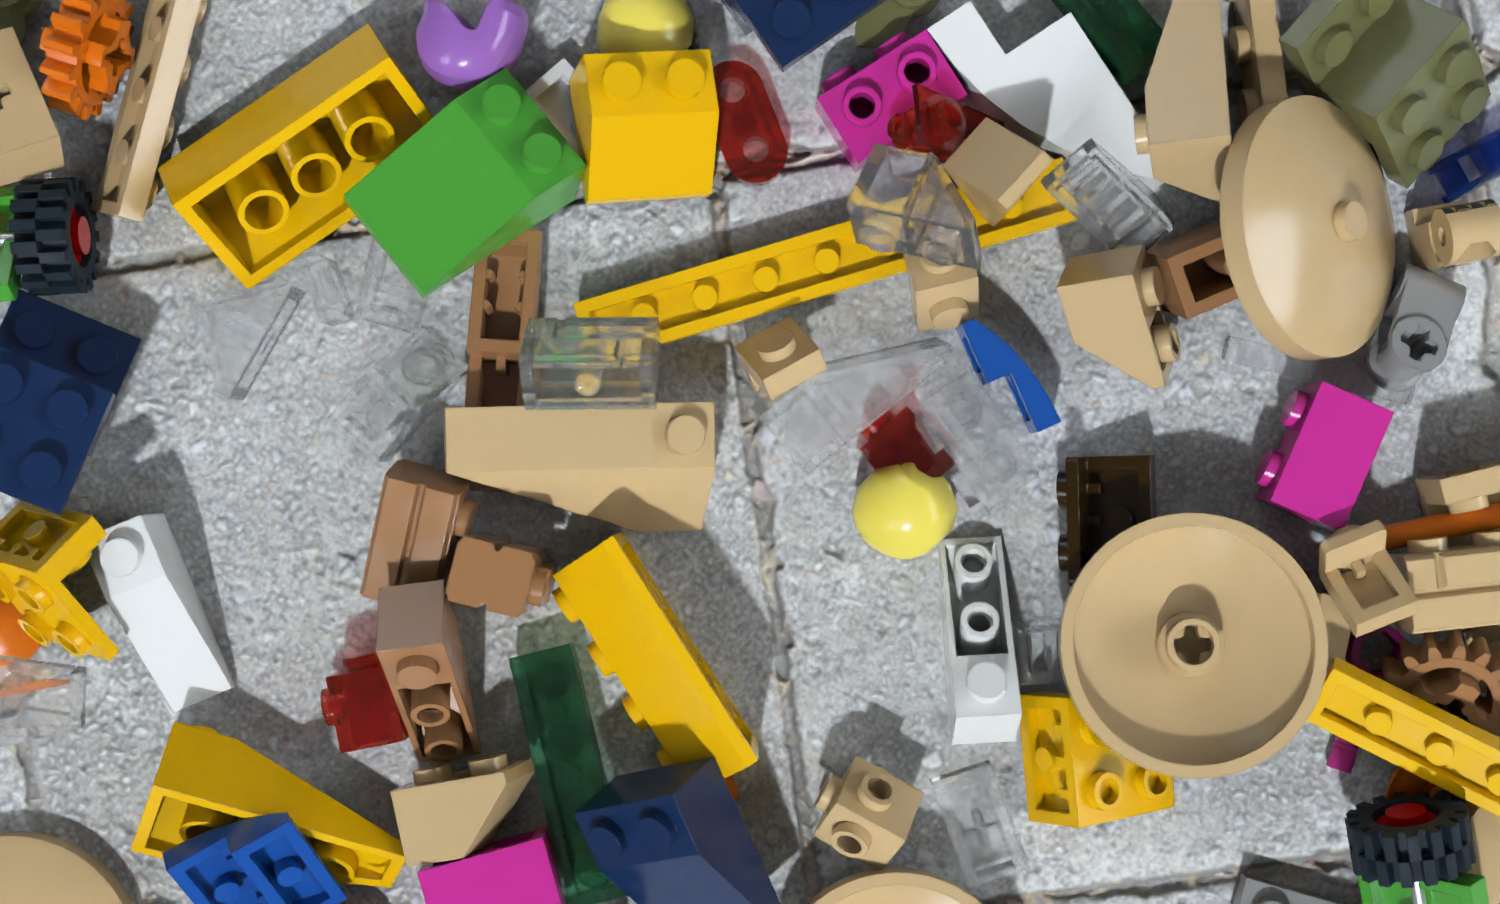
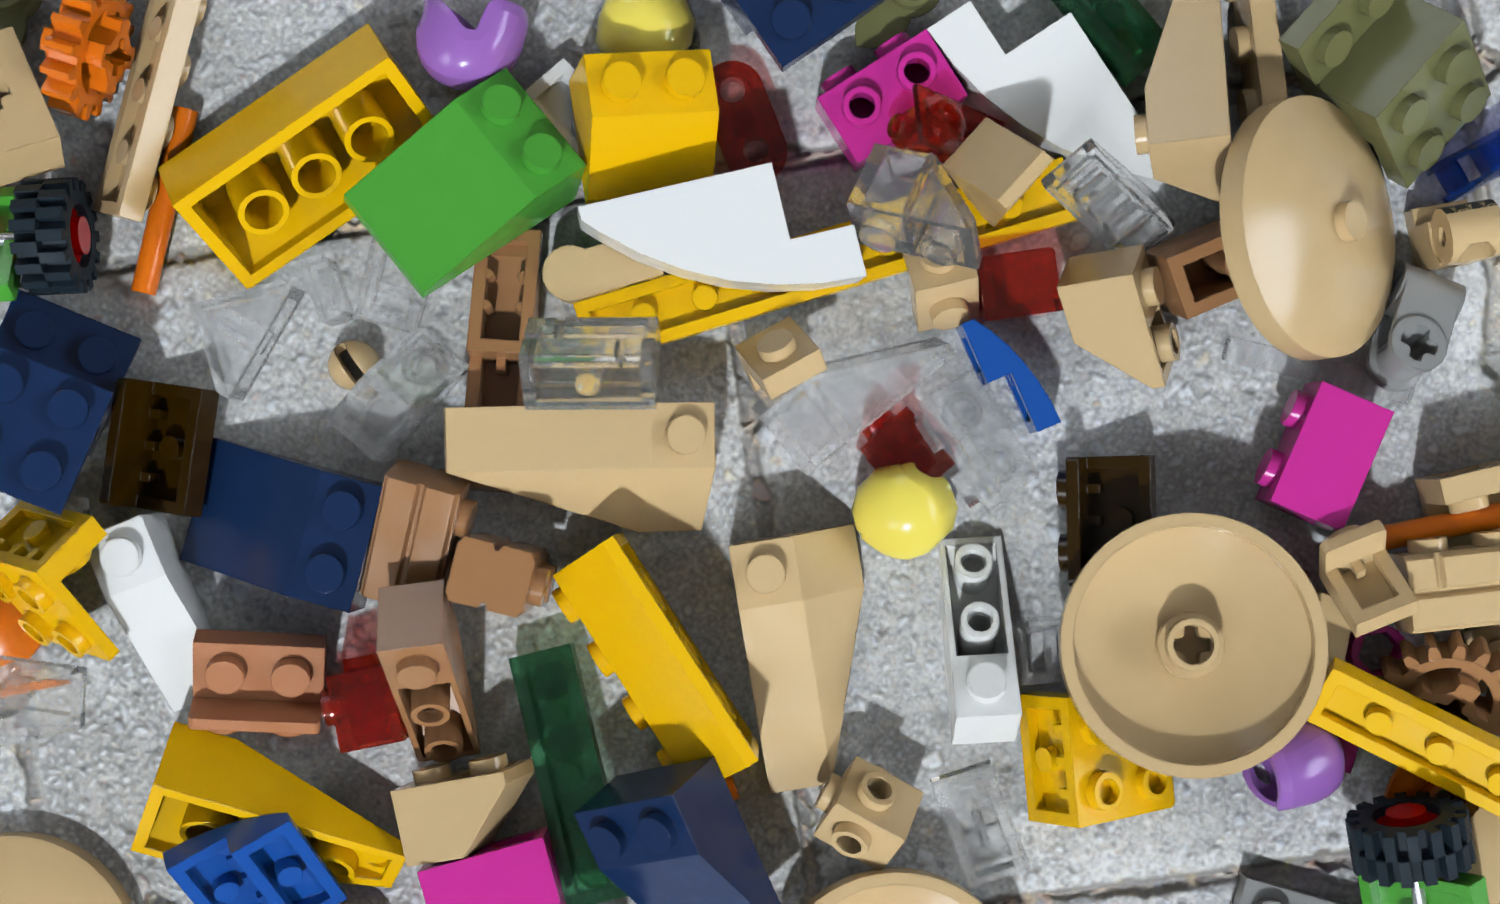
none -> dark brown bracket [99,377,220,517]
none -> orange bar [131,106,199,296]
none -> dark blue slope [180,437,383,613]
none -> nougat bracket [188,629,327,737]
none -> tan hinge [328,340,382,391]
none -> tan leg [542,243,666,305]
none -> white slope [577,162,867,292]
none -> tan wedge [728,524,864,794]
none -> clear red panel [974,247,1063,325]
none -> medium lavender helmet [1242,721,1345,811]

